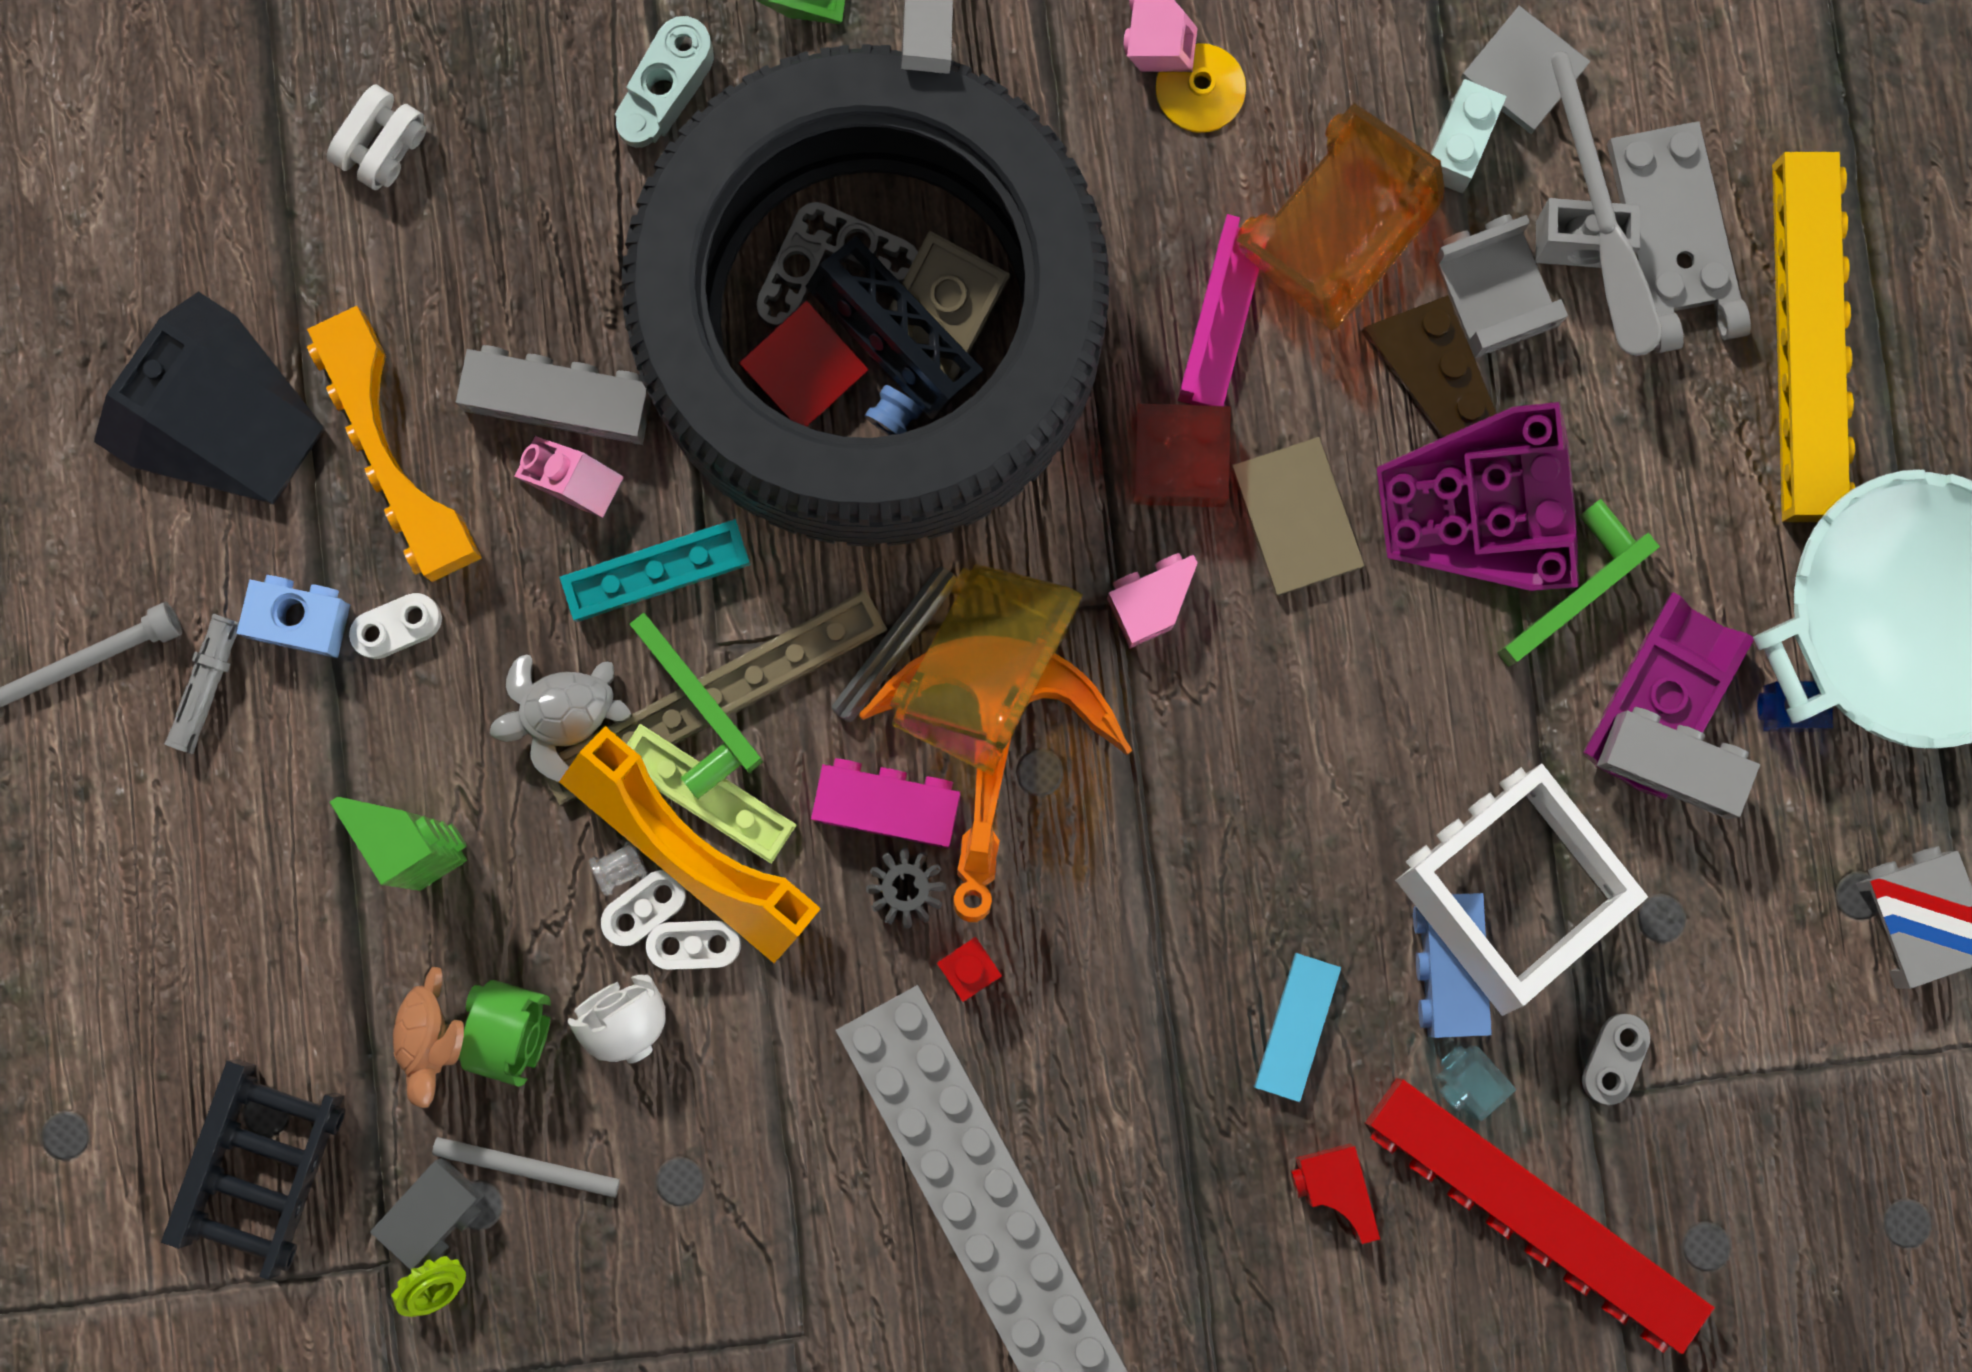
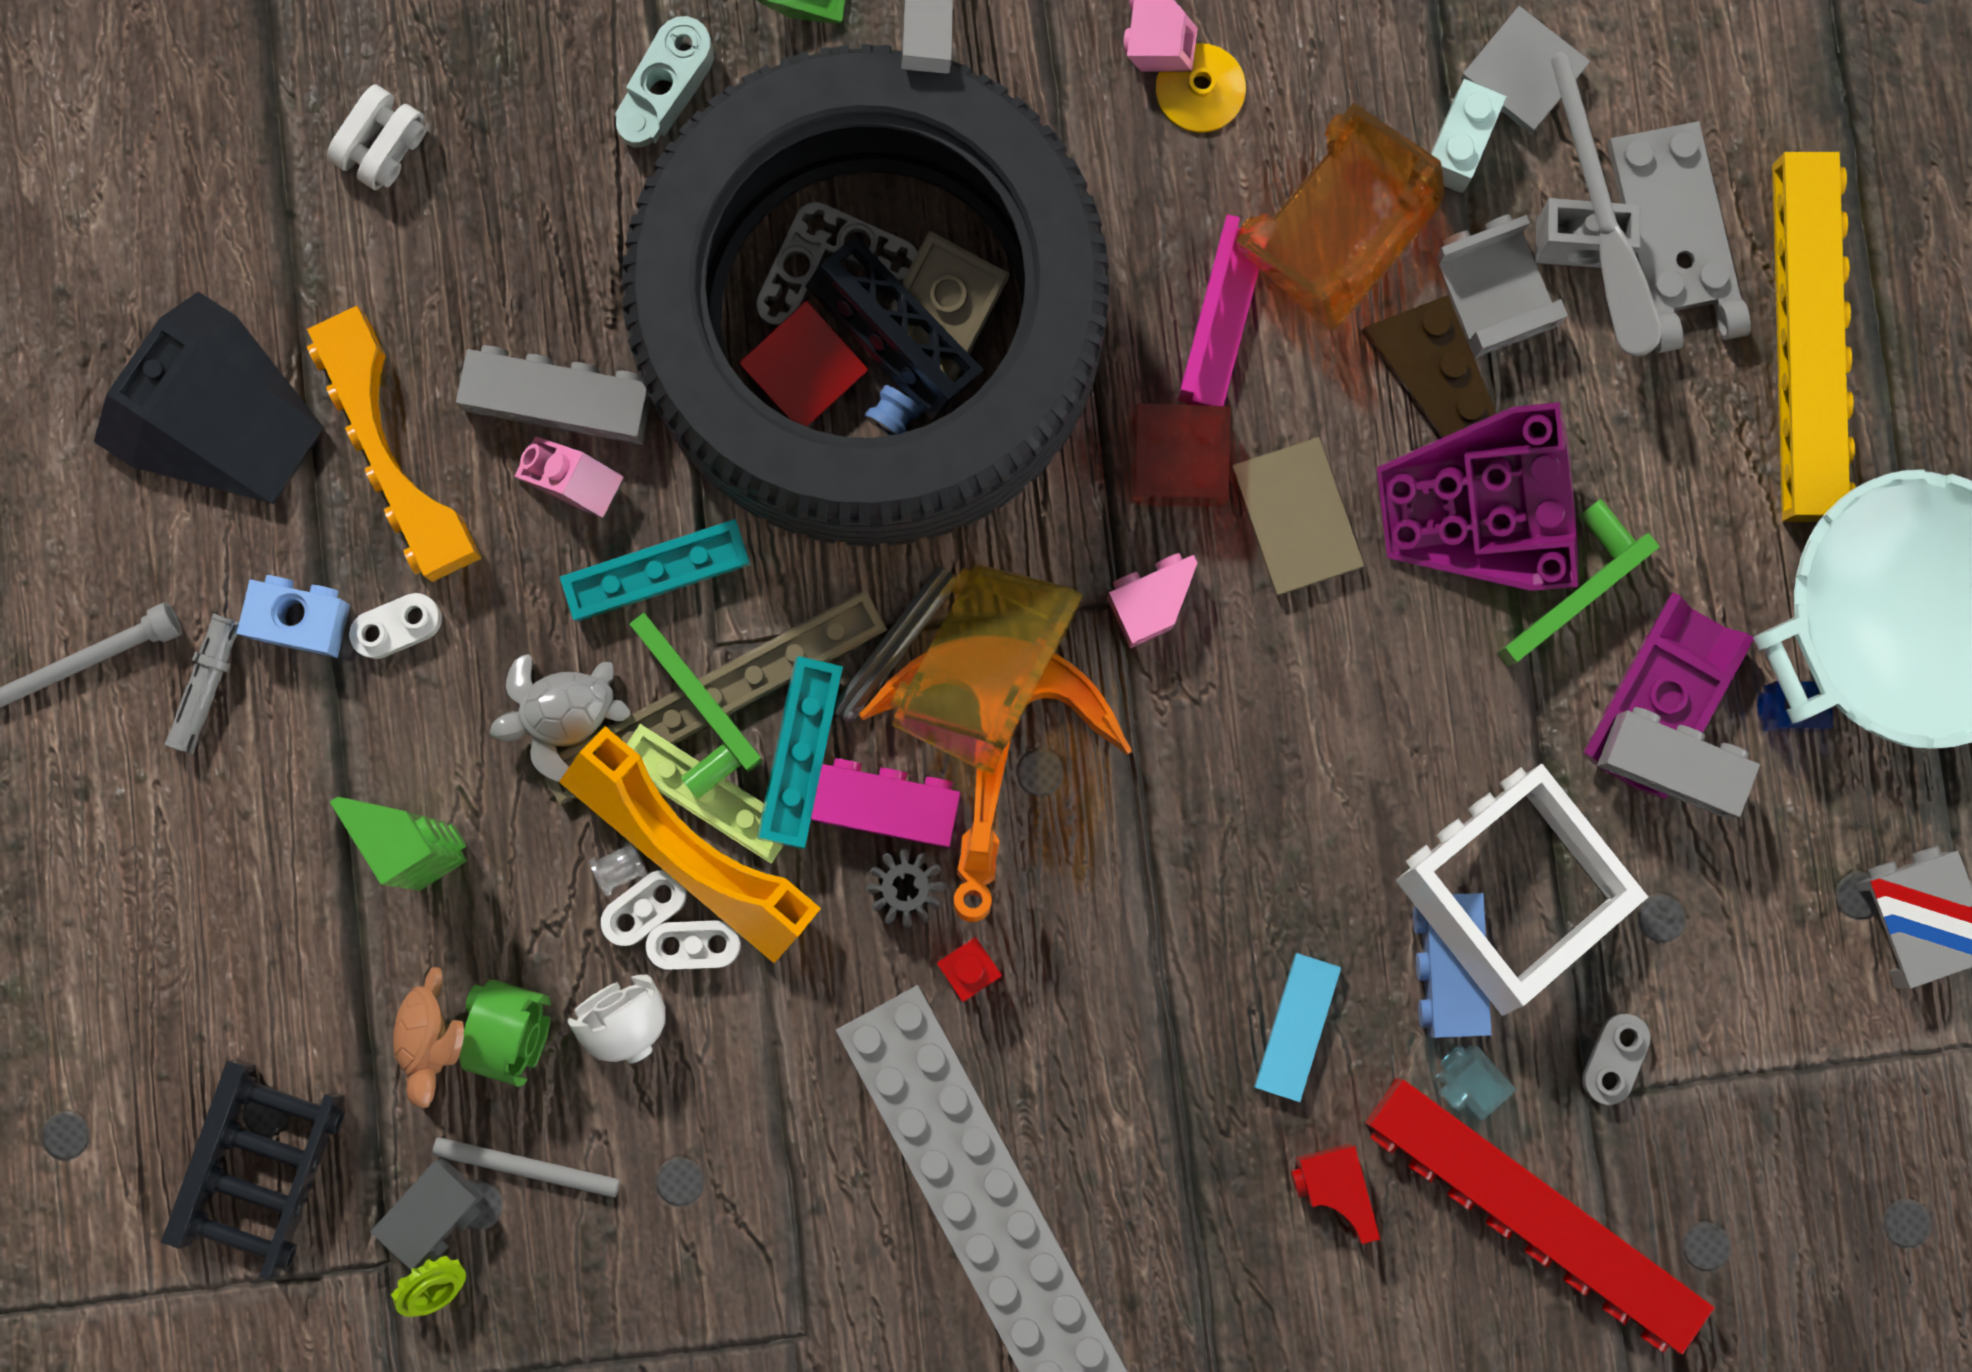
none -> teal plate [757,656,843,849]

